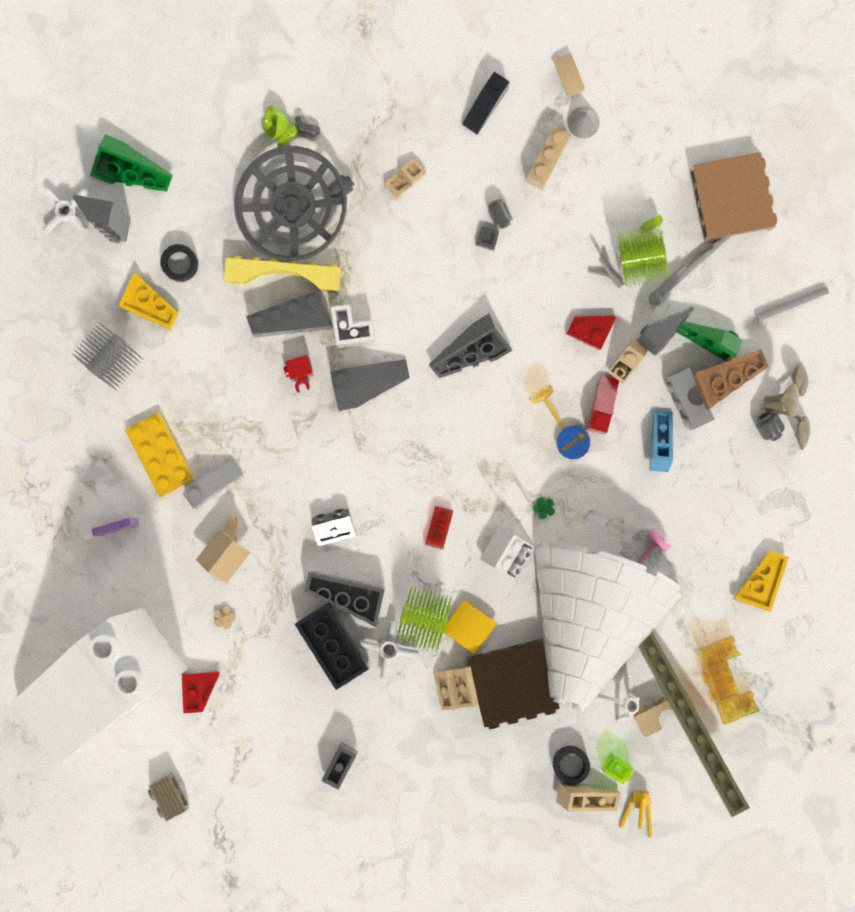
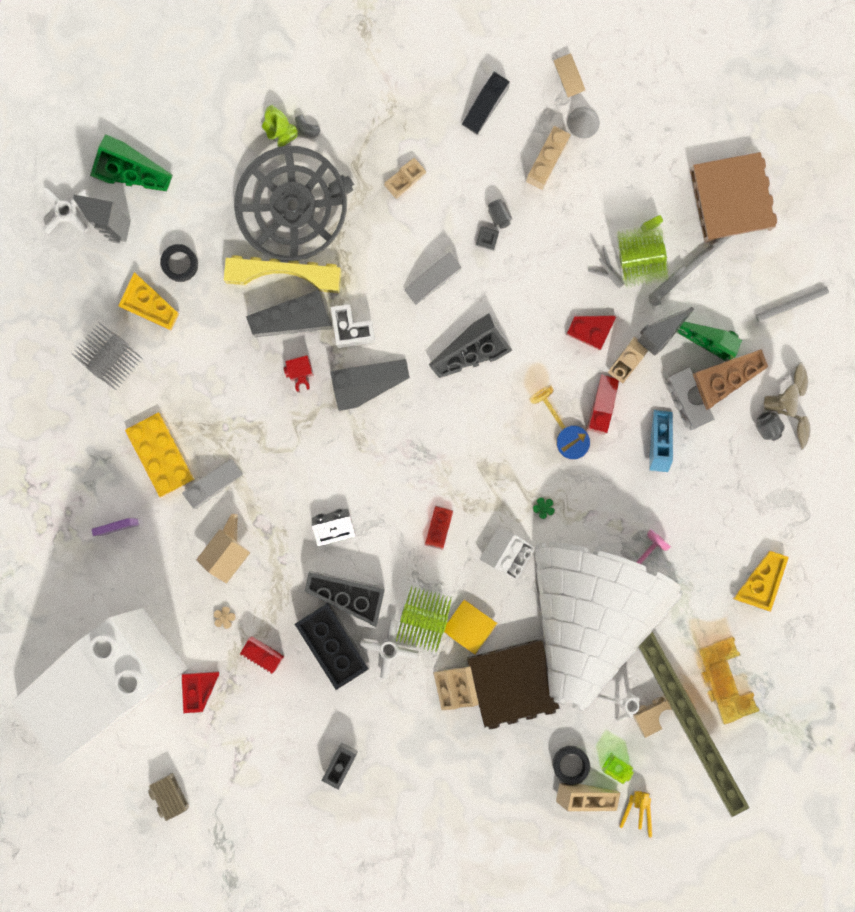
none -> red brick [240,636,285,674]
none -> light grey slope [405,252,462,305]

